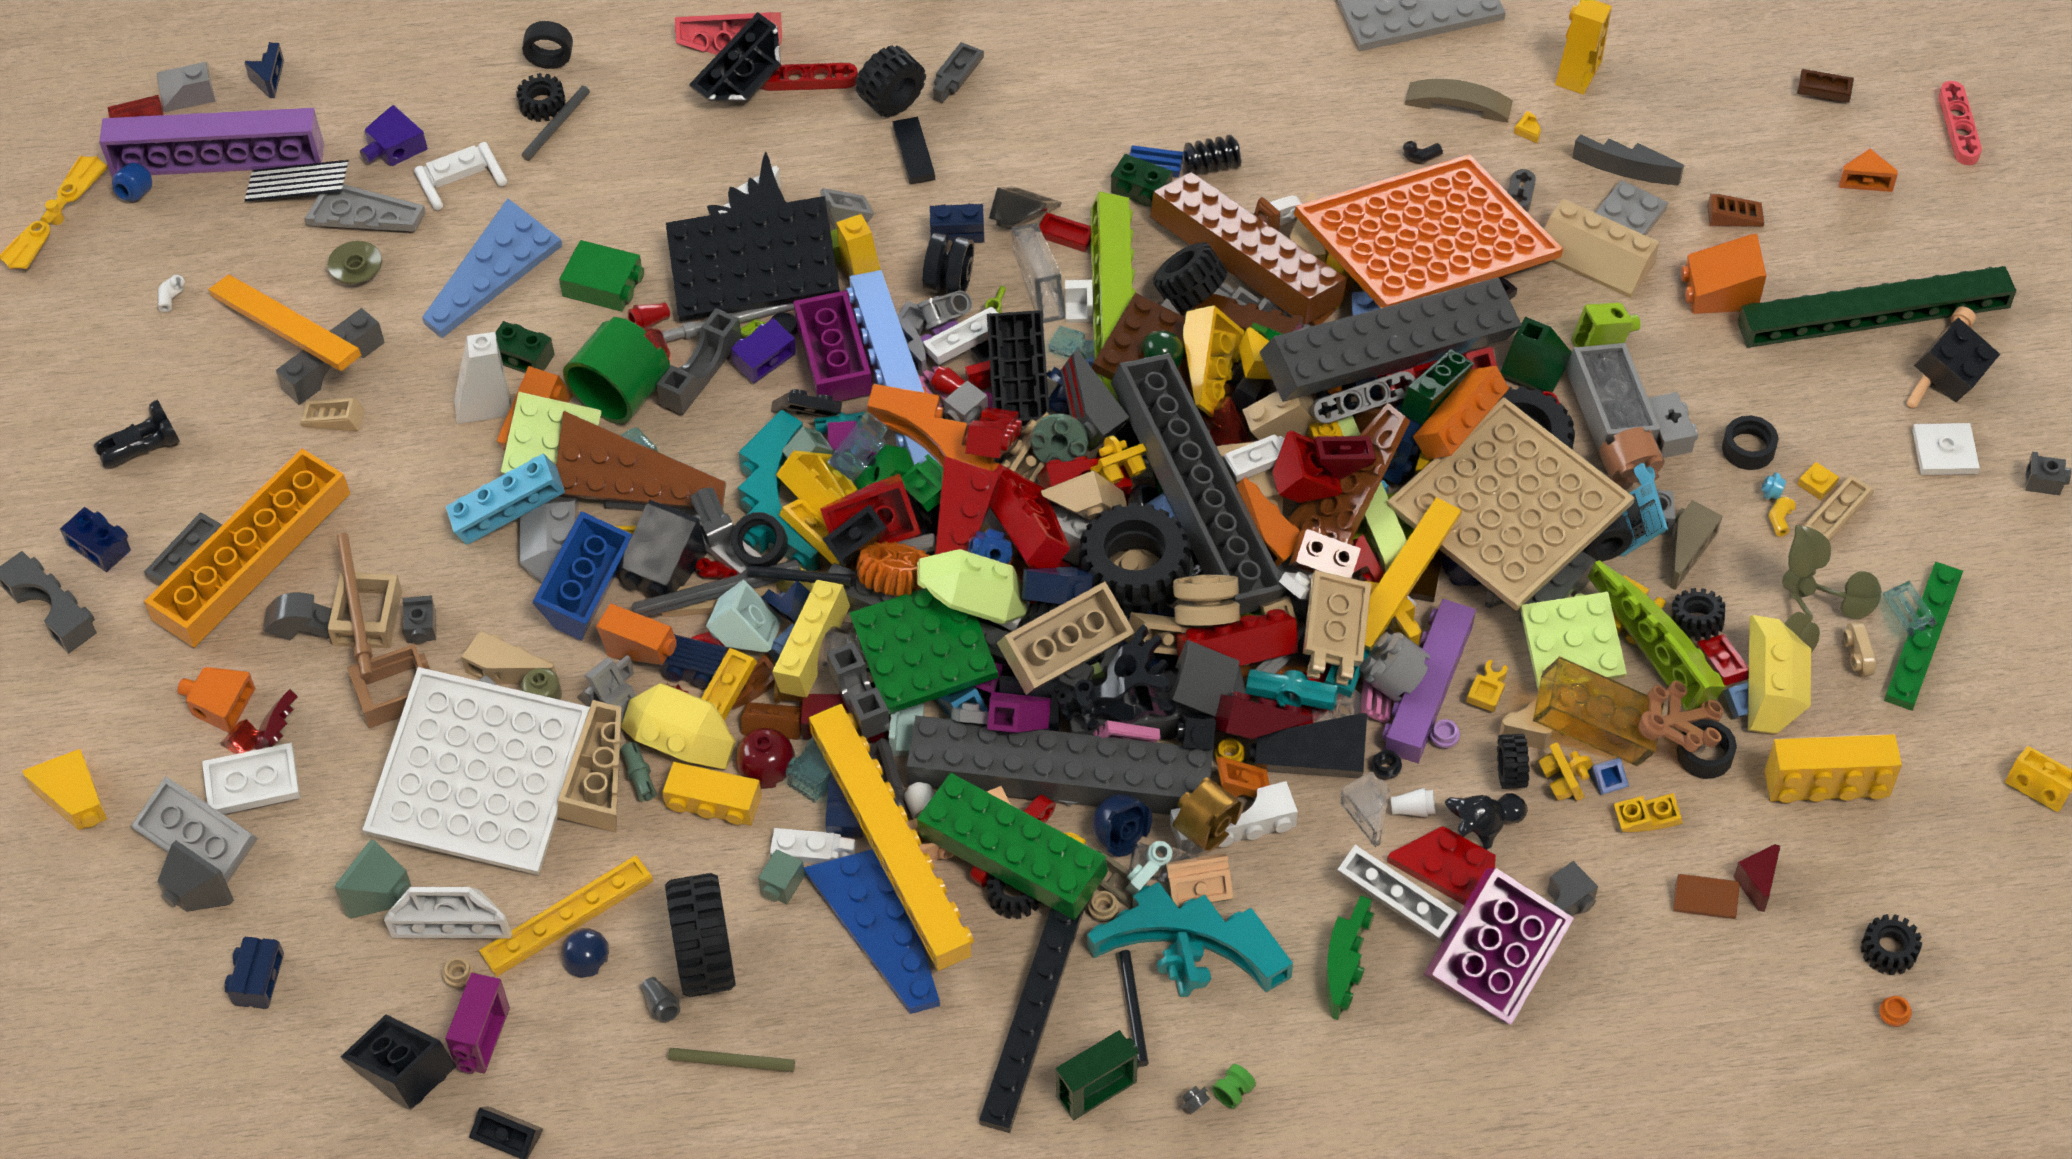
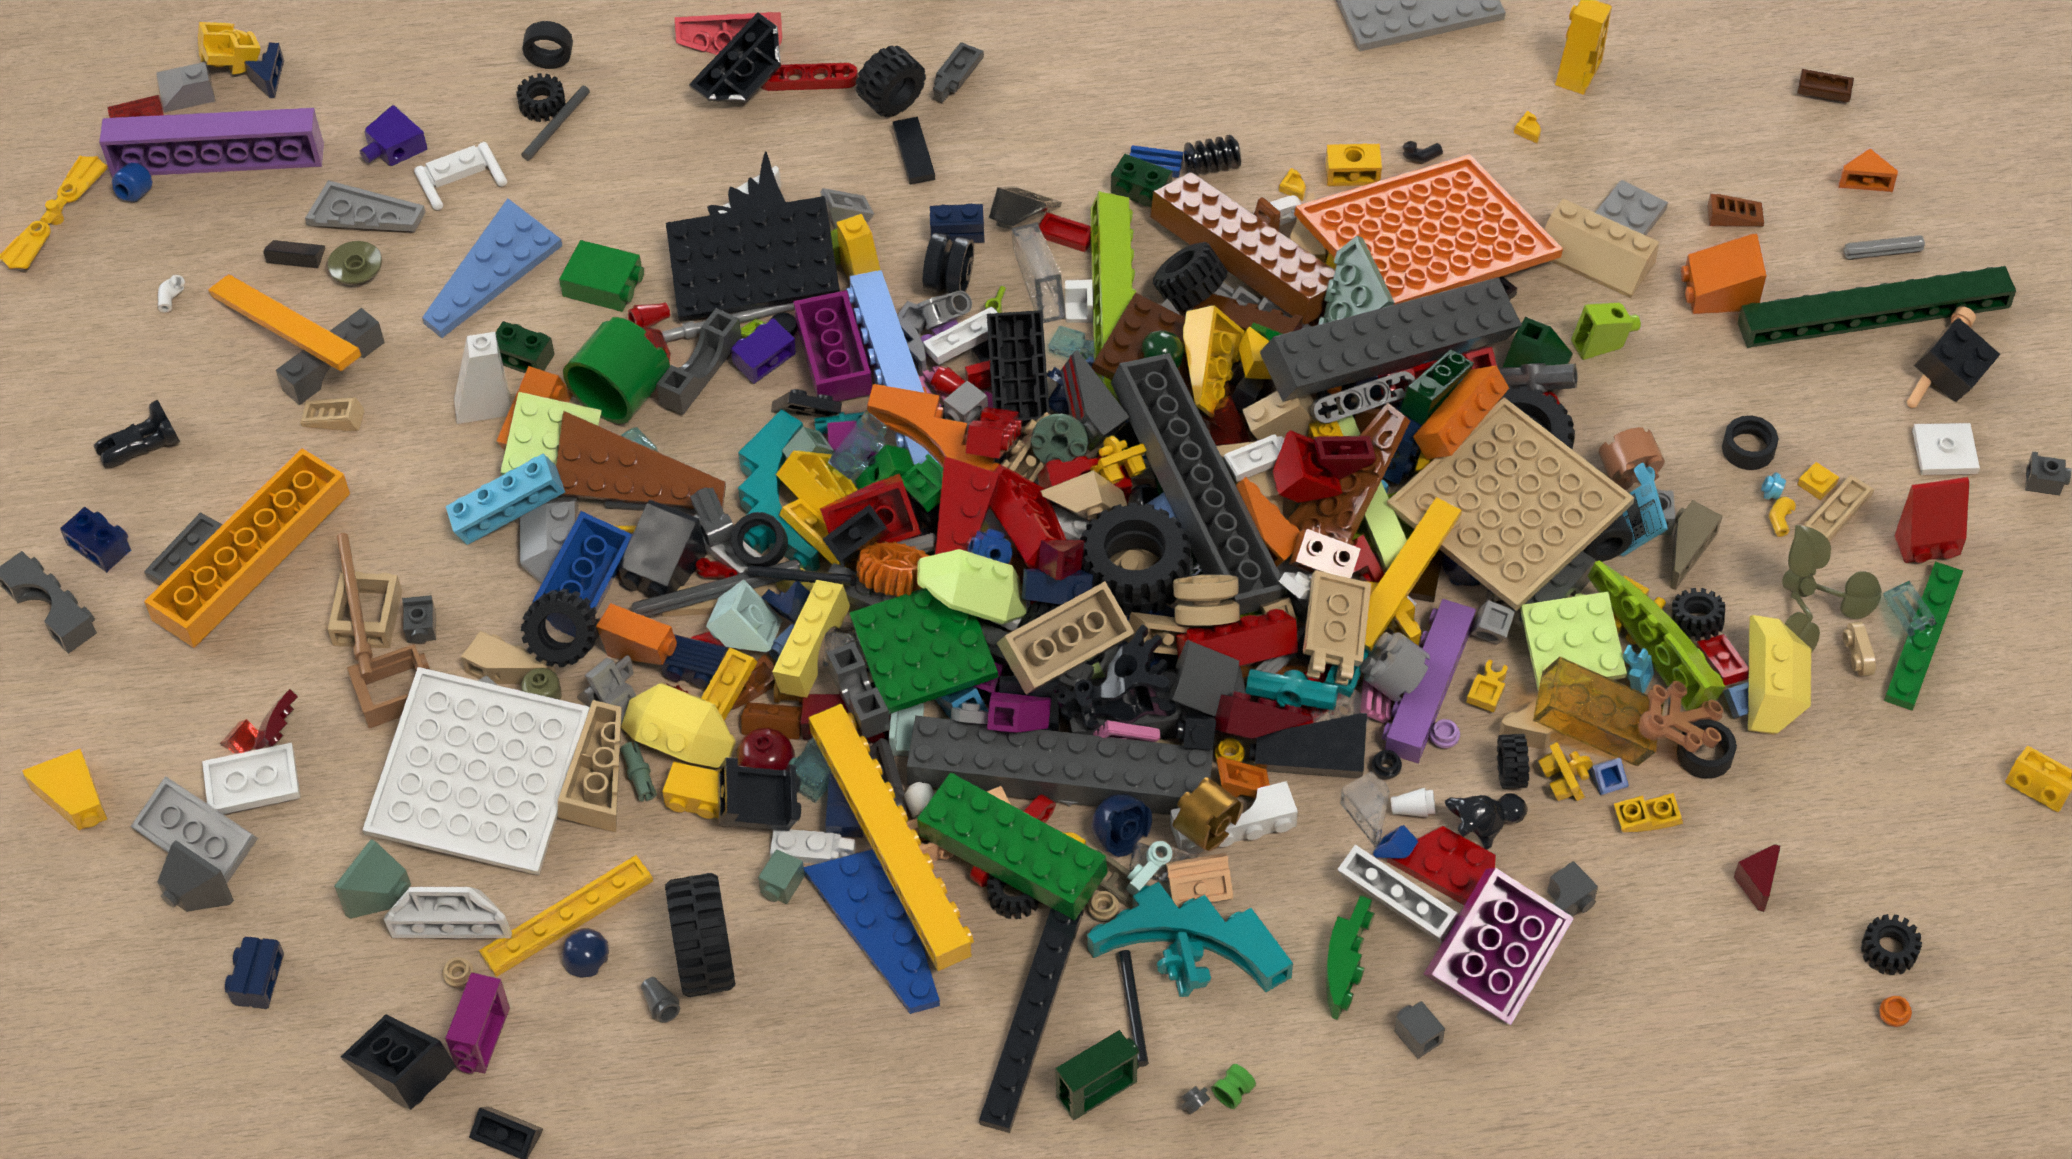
orange torso [177,667,256,733] -> none
sticker [244,160,349,202] -> none
dark grey brick [264,592,332,641] -> none
olive bar [668,1048,795,1072] -> none
dark tan slope [1405,79,1513,123] -> none
dark grey beam [1508,169,1536,212] -> none
brick [1565,343,1660,454] -> none
dark grey slope [1572,134,1684,186] -> none
light grey brick [1648,392,1698,458] -> none
dark orange slope [1674,874,1740,919] -> none
yellow brick [1764,734,1902,803] -> none
coral beam [1939,80,1982,165] -> none
none -> yellow brick [198,22,261,75]
none -> black slope [263,240,325,268]
none -> black tyre [521,589,600,667]
none -> black panel [718,757,802,831]
none -> dark red slope [1038,540,1084,581]
none -> yellow tile [1279,168,1306,201]
none -> sand green plate [1318,236,1395,325]
none -> yellow brick [1325,143,1382,186]
none -> blue slope [1373,825,1418,858]
none -> dark grey brick [1394,1001,1445,1059]
none -> light grey brick [1470,600,1515,644]
none -> flat silver piece [1498,363,1578,392]
none -> medium azure plate [1623,645,1654,696]
none -> light grey axle [1844,235,1925,259]
none -> red slope [1894,477,1970,563]

